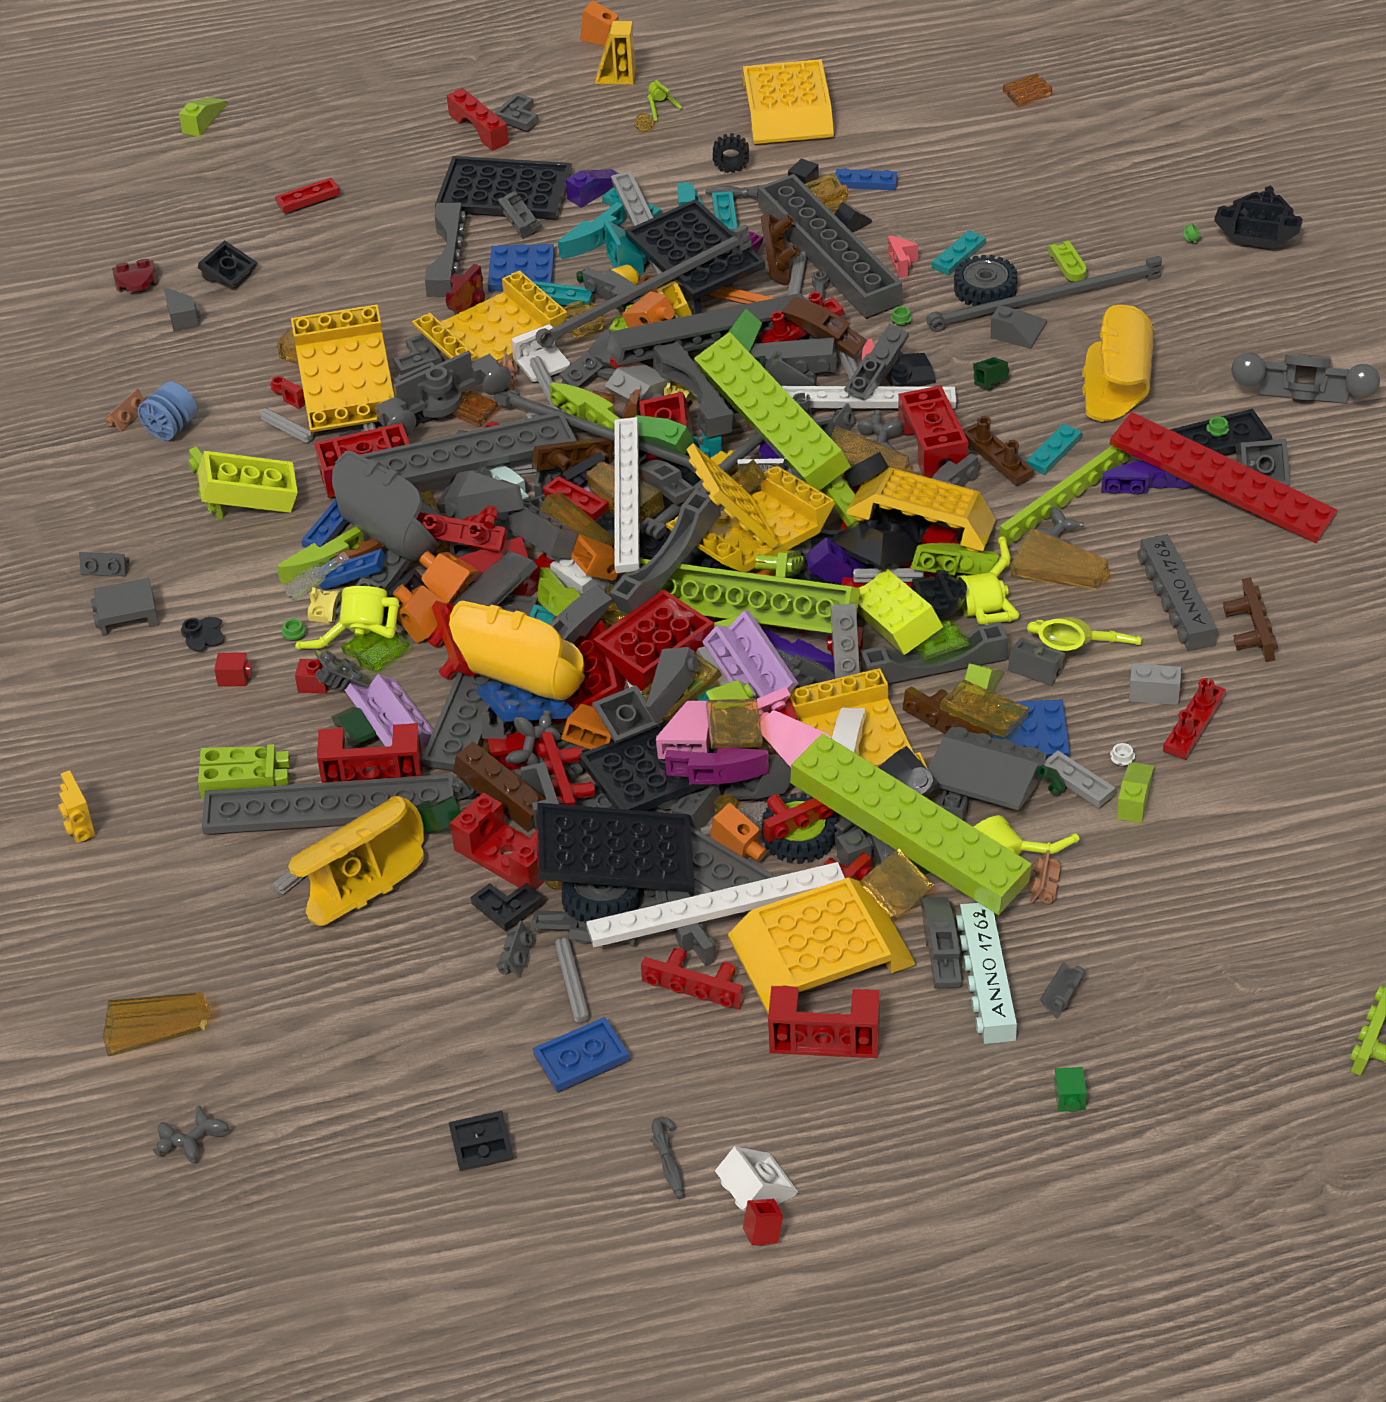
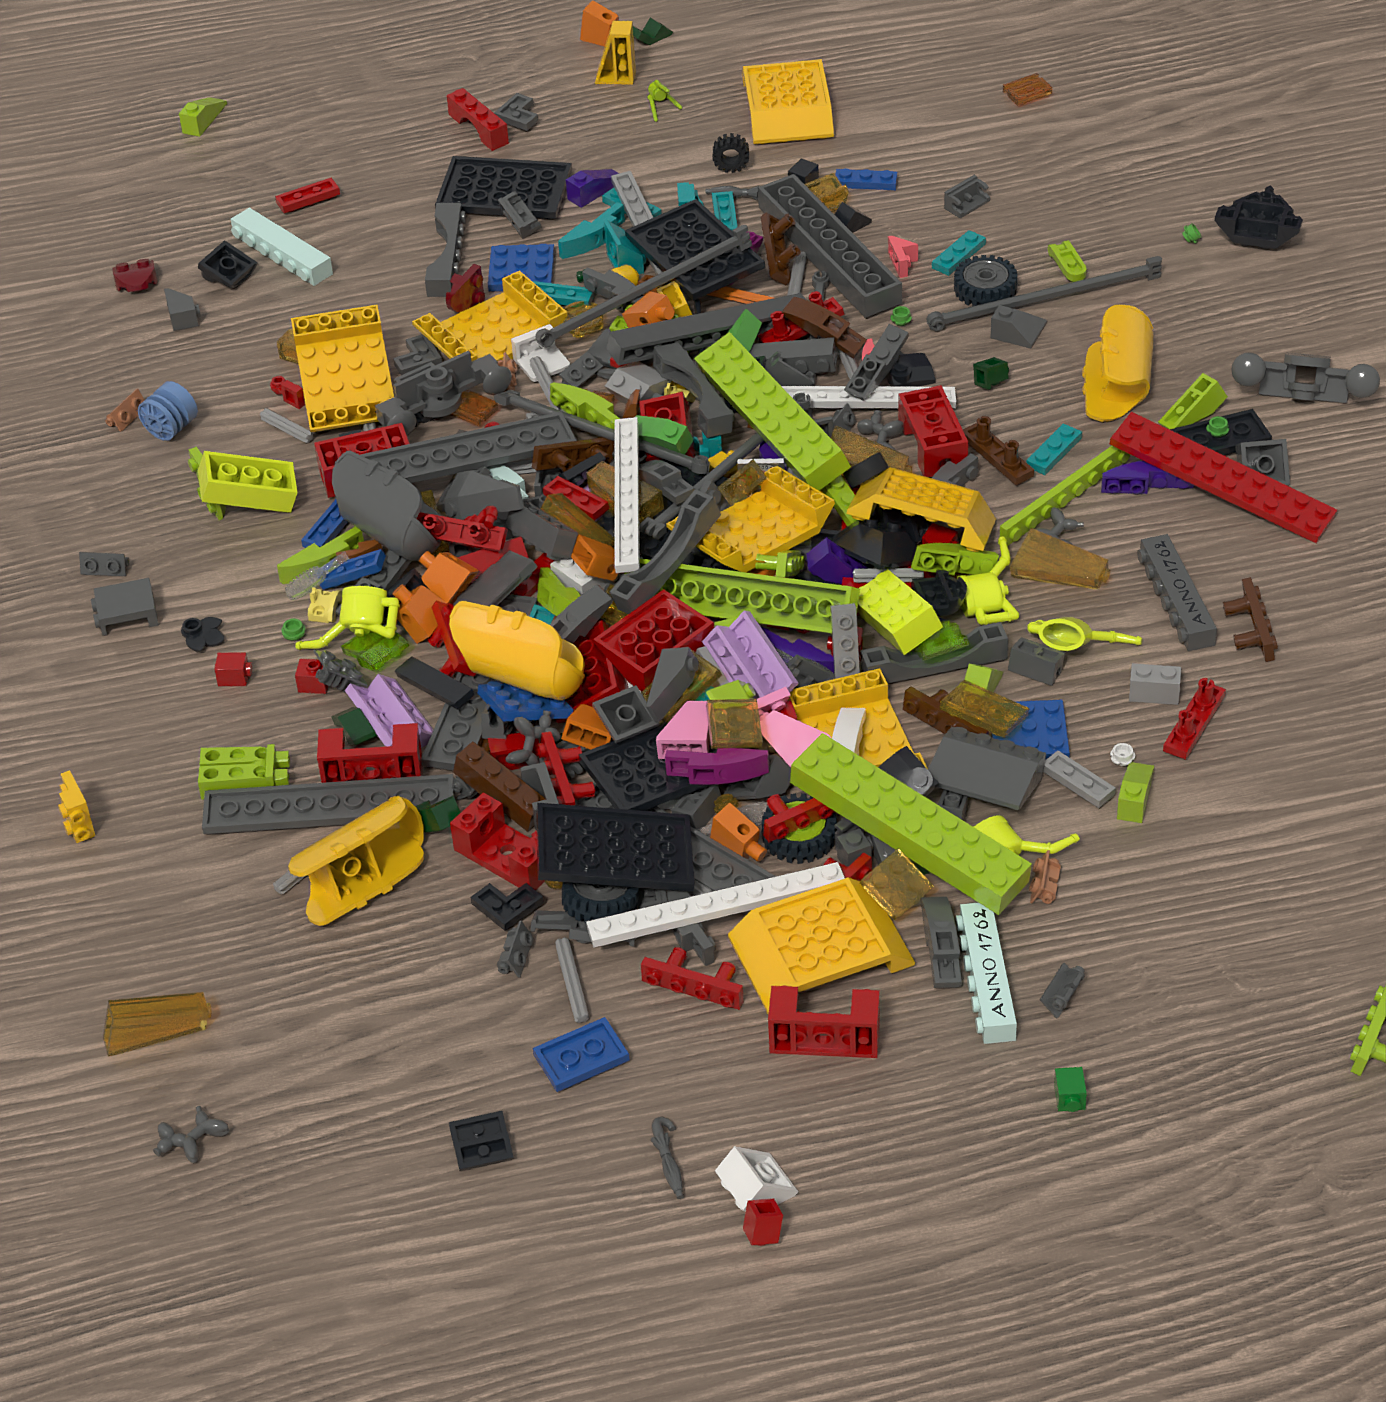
clear yellow plate [634,113,654,131] -> none
yellow plate [686,443,779,549] -> none
dark green arm [1037,765,1065,796] -> none
none -> light aqua brick [231,207,333,286]
none -> black tile [395,656,475,709]
none -> dark green slope [633,17,673,45]
none -> dark grey hinge [944,174,990,218]
none -> lime slope [1158,373,1228,430]

